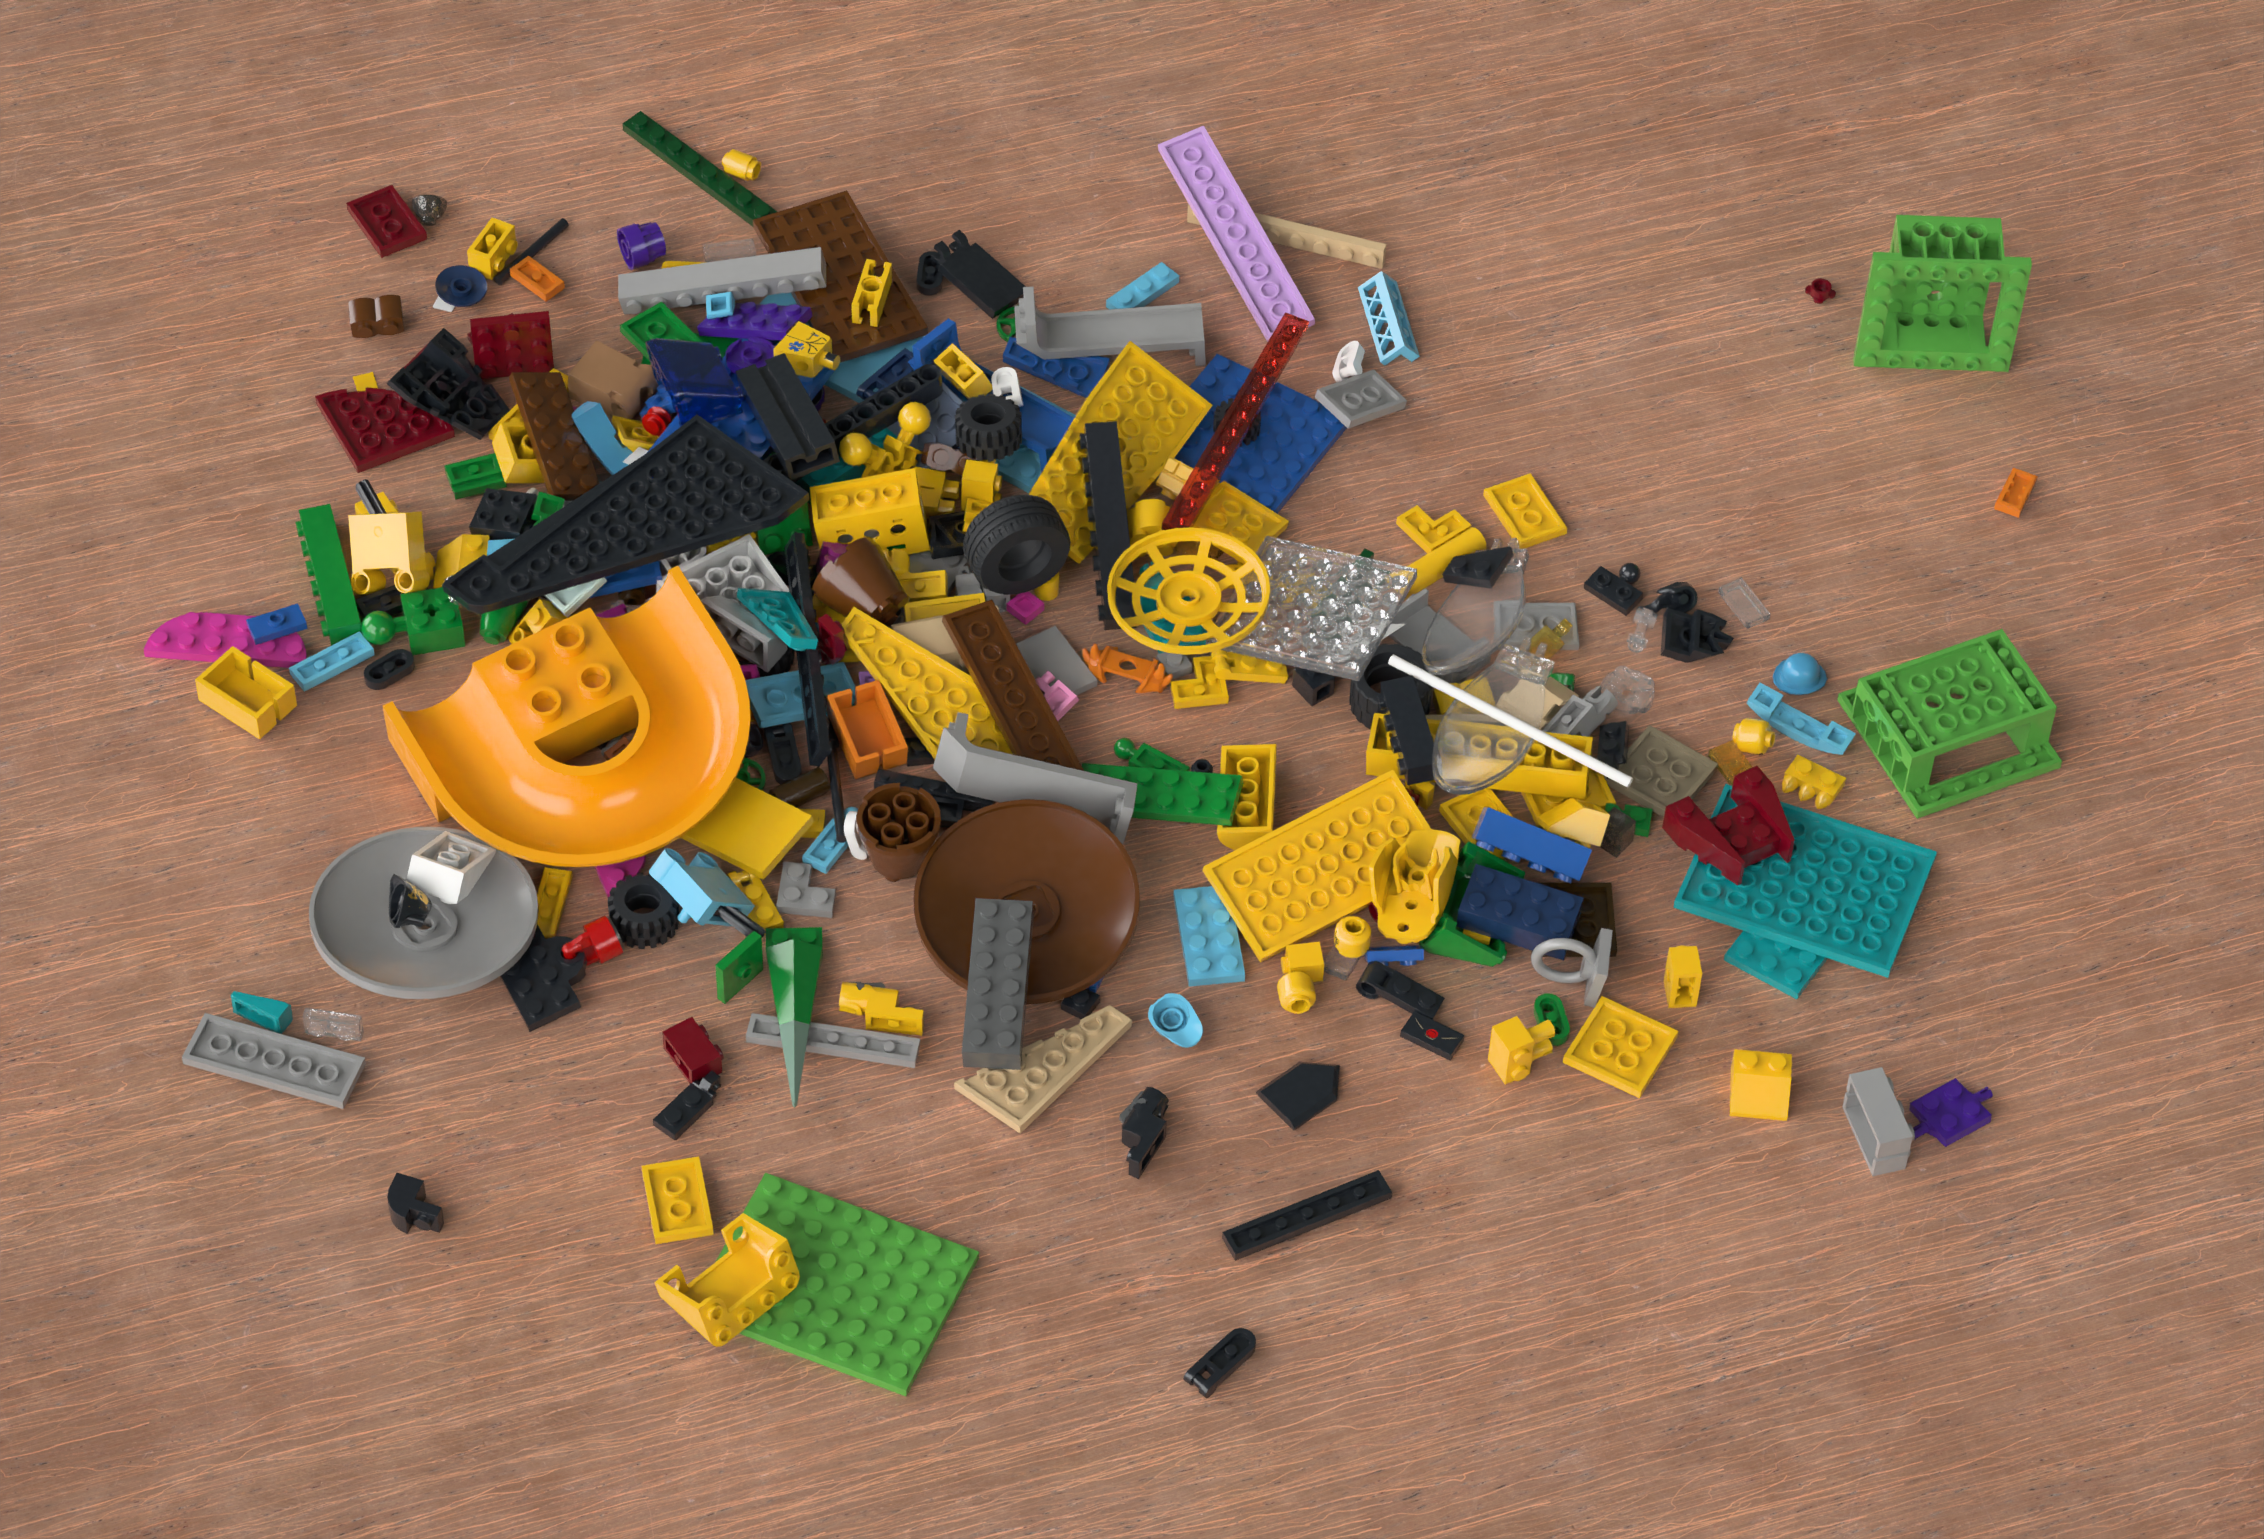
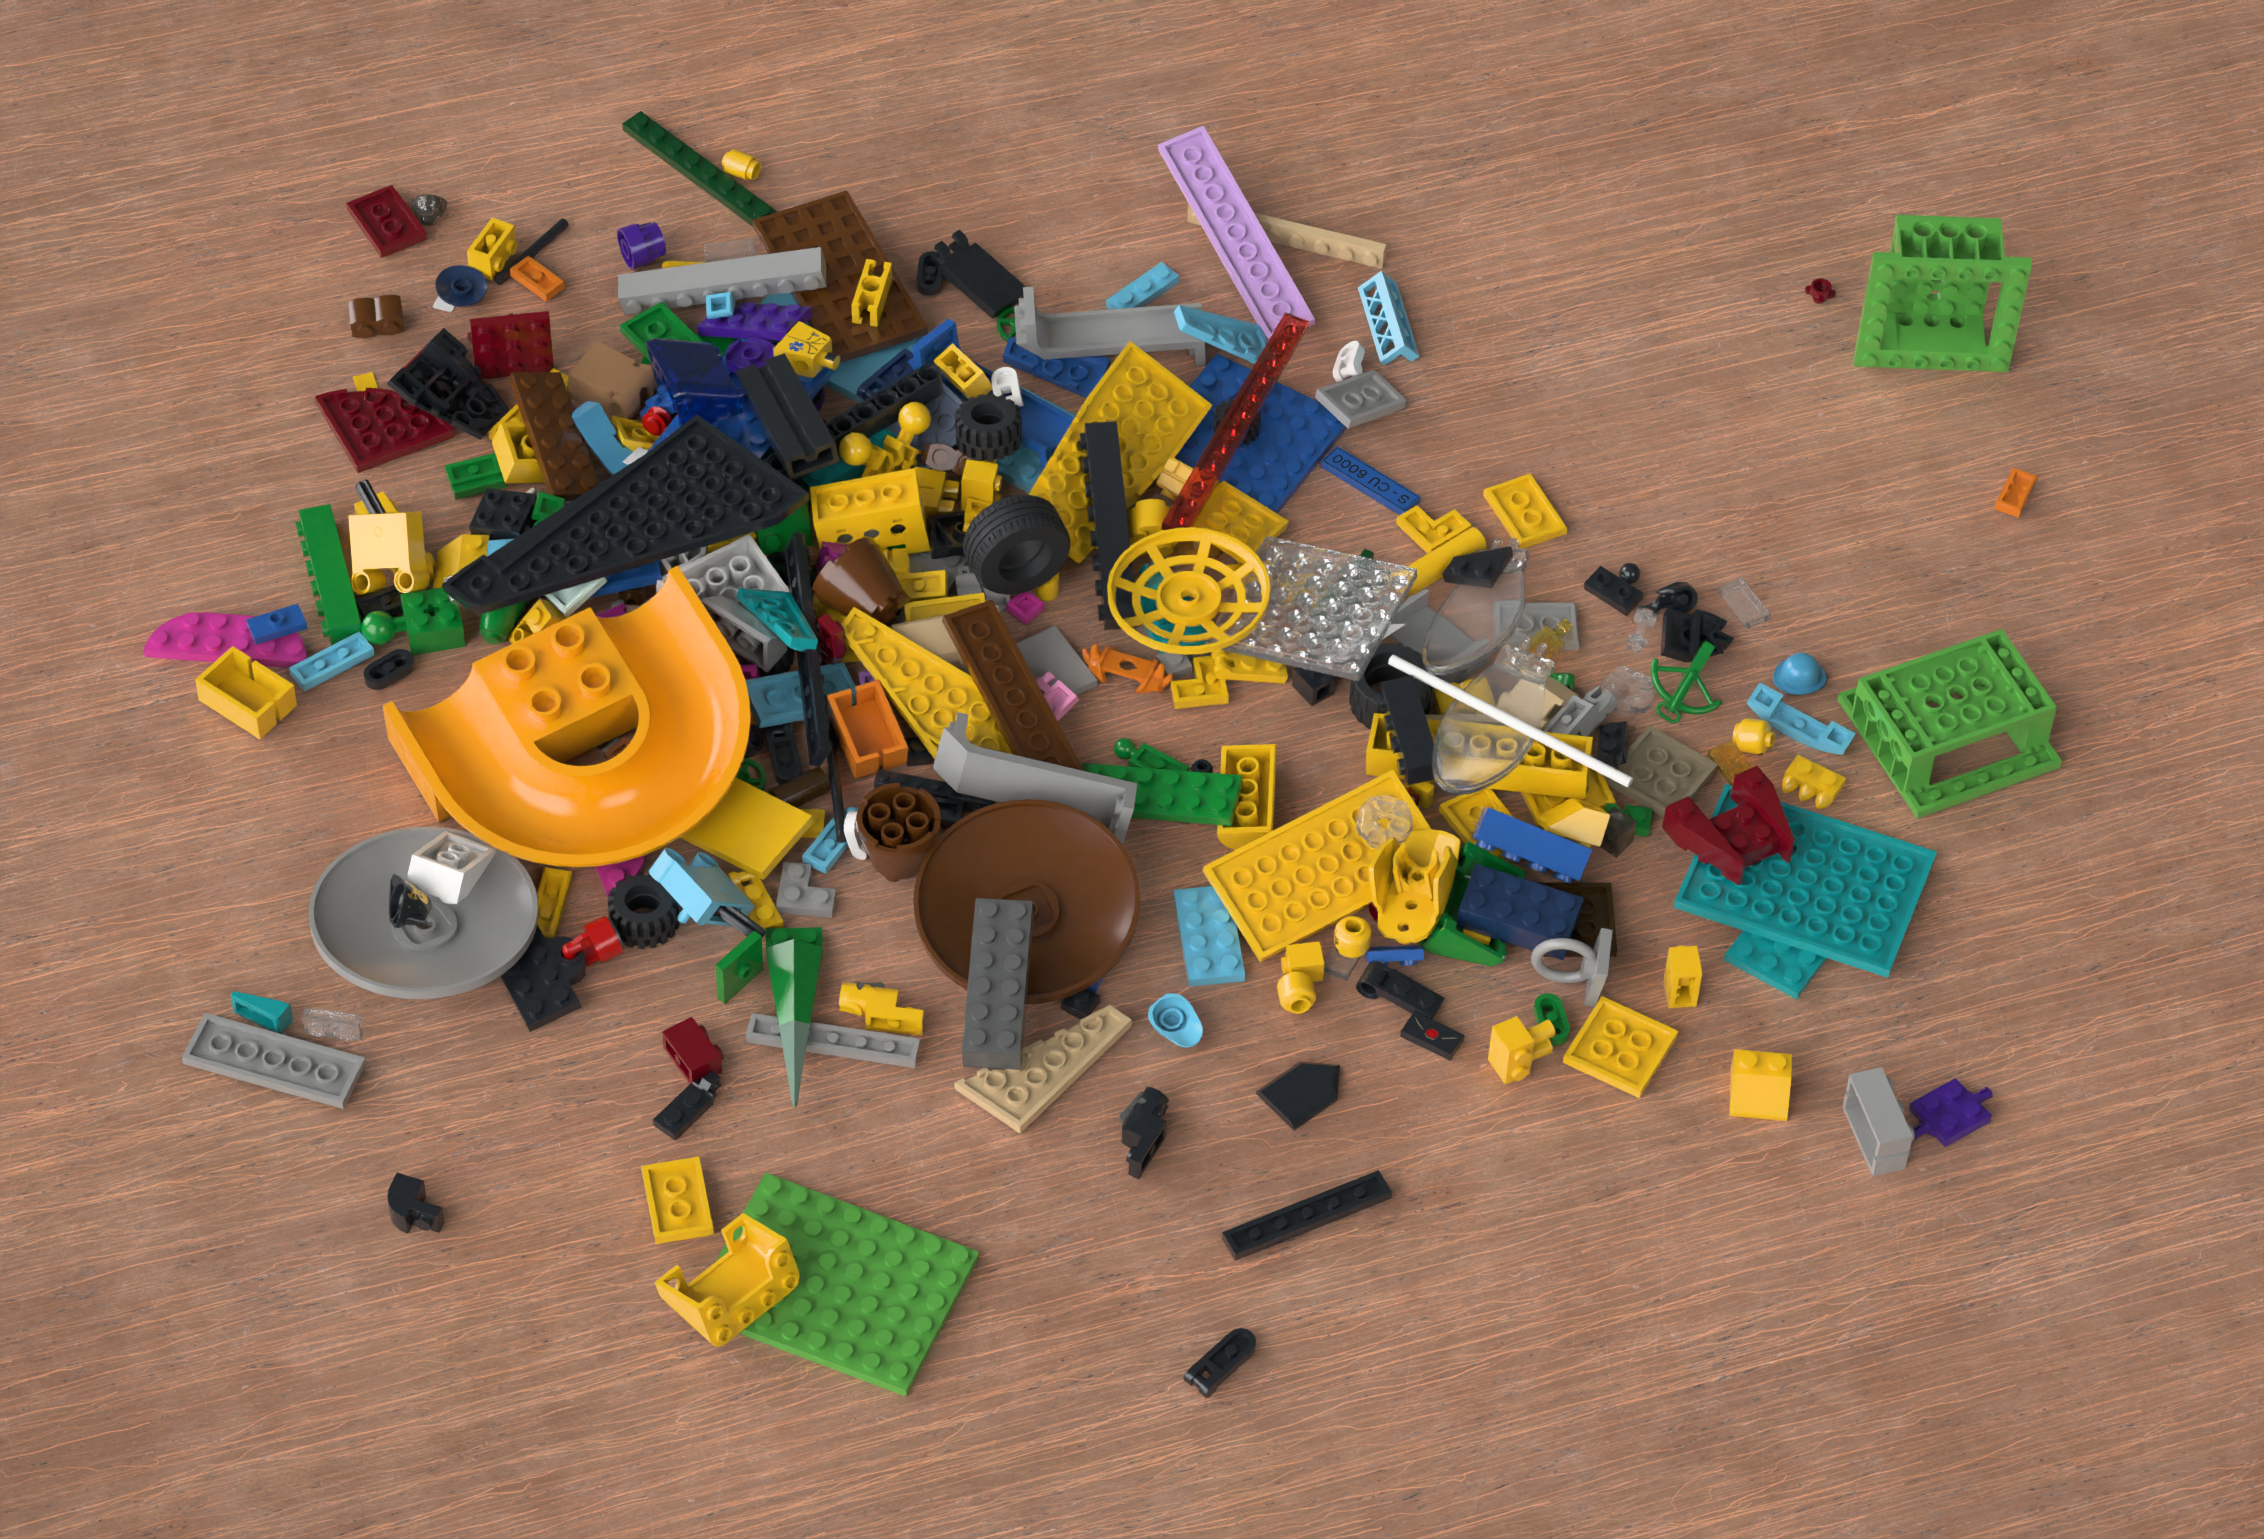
none -> medium azure wing [1174,305,1275,370]
none -> blue tile [1321,446,1421,515]
none -> clear plate [1356,795,1413,850]
none -> green piece [1651,641,1721,724]

